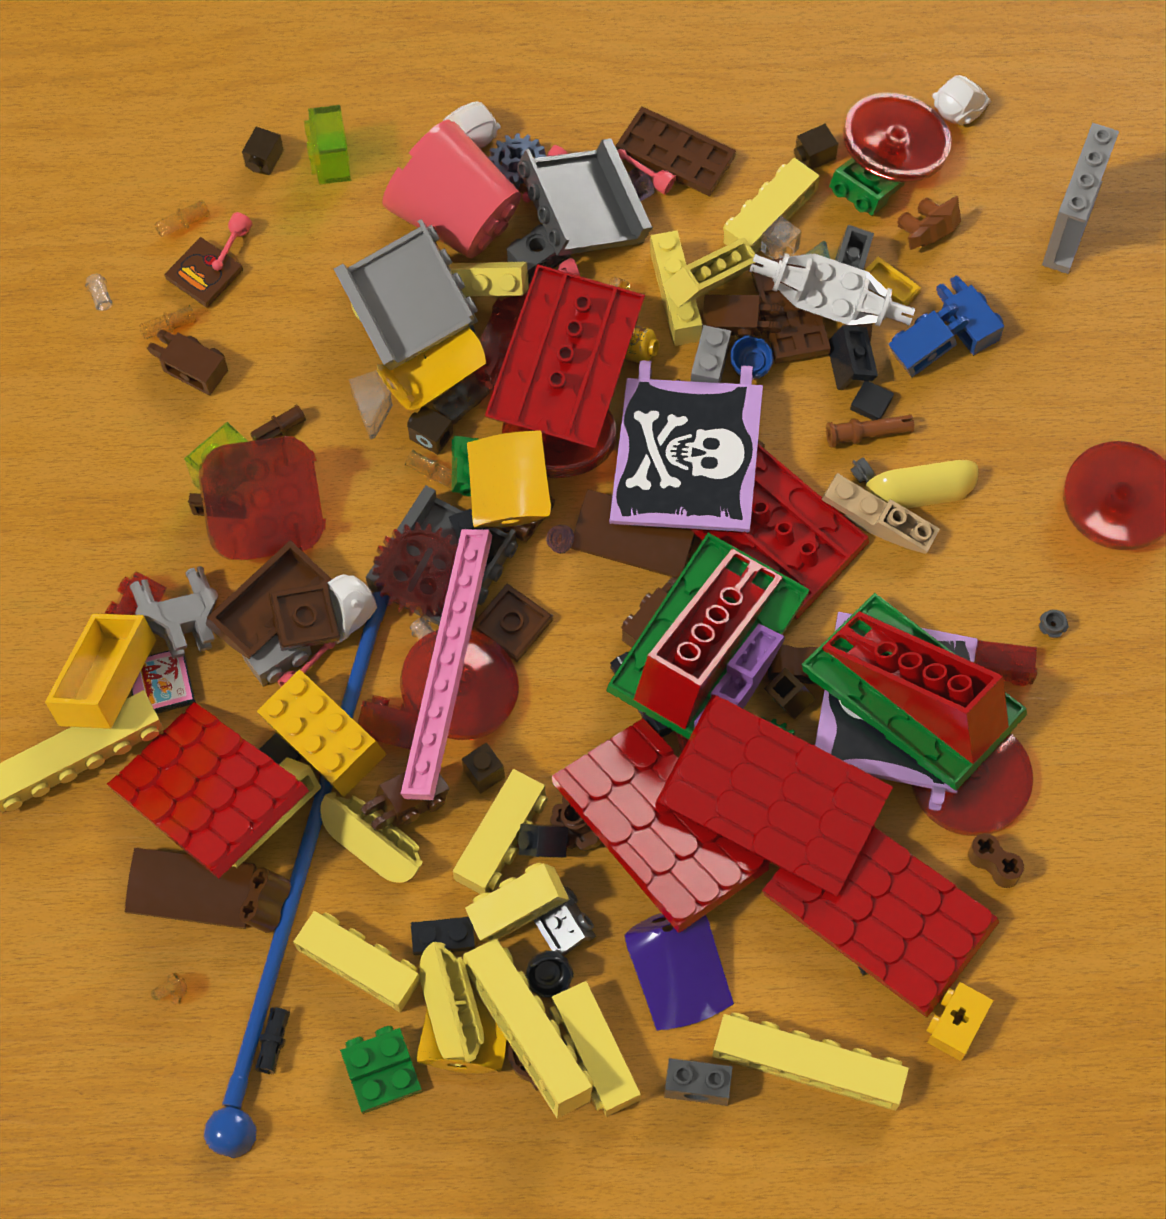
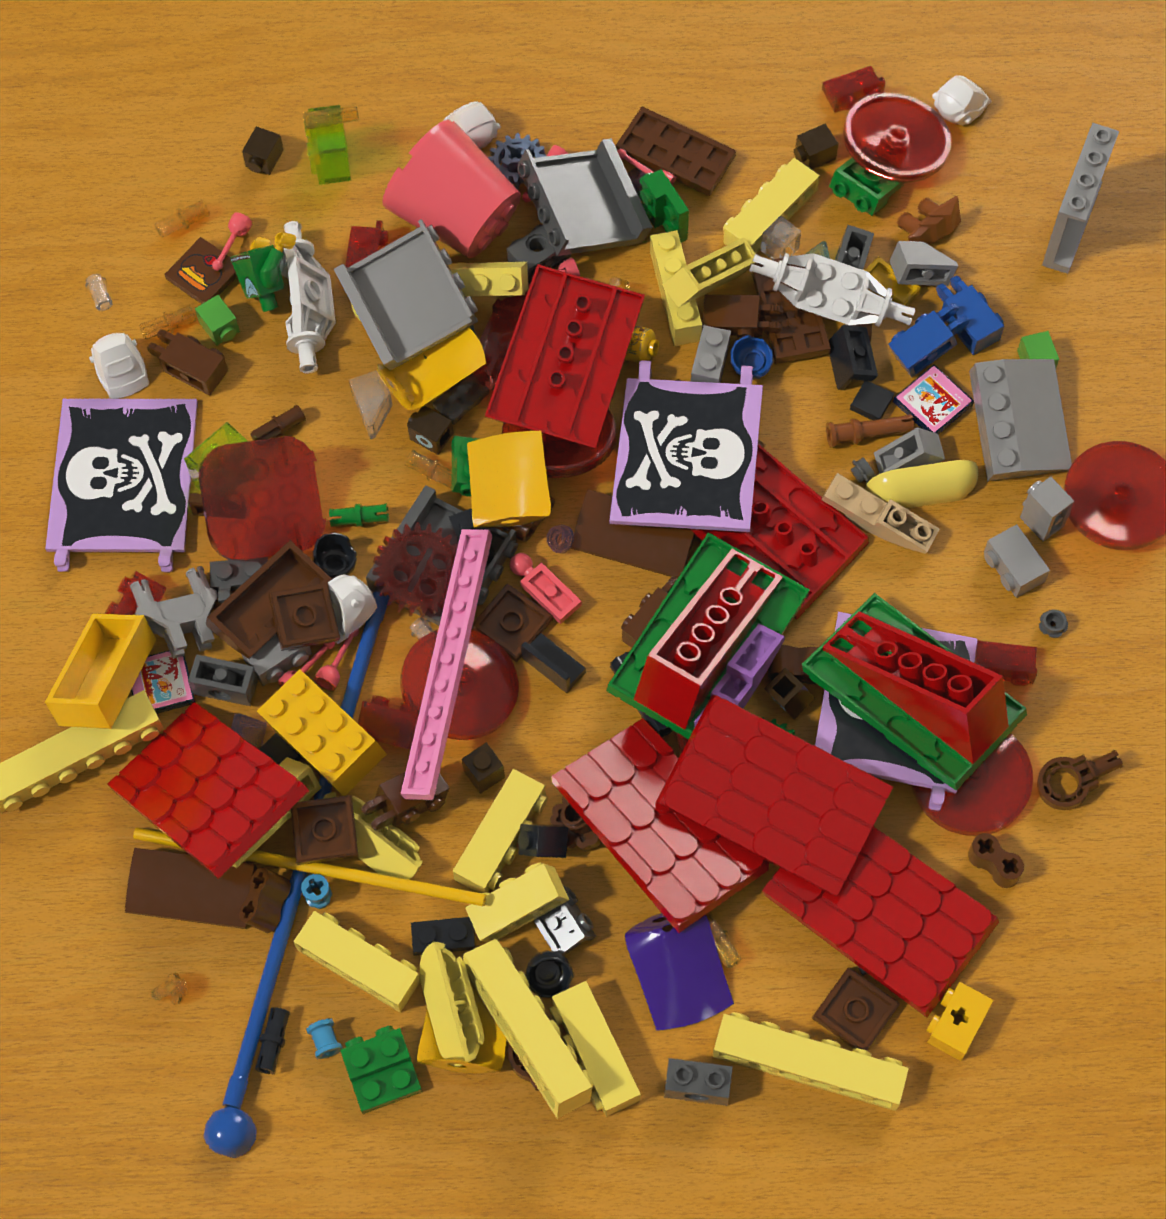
none -> flag [45,399,198,572]
none -> white helmet [89,333,149,399]
none -> yellow piece [133,827,487,907]
none -> dark grey brick [188,654,259,706]
none -> bright green brick [195,295,240,346]
none -> dark grey plate [210,557,268,604]
none -> green torso [230,232,296,312]
none -> slope [231,713,267,749]
none -> white plate [280,221,336,374]
none -> reddish brown tile [291,795,359,865]
none -> dark azure bush [301,874,332,909]
none -> clear yellow axle [303,106,359,130]
none -> dark azure bush [306,1018,343,1059]
none -> black hair [313,532,357,579]
none -> coral hinge [314,628,359,691]
none -> green pin [329,503,389,527]
none -> clear red bracket [345,220,388,268]
none -> coral plate [509,553,582,624]
none -> black panel [521,633,586,693]
none -> green plate [639,169,689,243]
none -> clear yellow axle [706,911,741,968]
none -> reddish brown tile [812,967,900,1051]
none -> clear red bracket [822,66,886,113]
none -> light grey slope [874,427,945,474]
none -> light grey slope [889,241,958,286]
none -> tile [893,364,974,434]
none -> light grey slope [969,359,1073,482]
none -> light grey brick [984,524,1050,598]
none -> bright green brick [1017,331,1059,368]
none -> light grey brick [1020,476,1074,542]
none -> reddish brown pin [1037,750,1123,810]

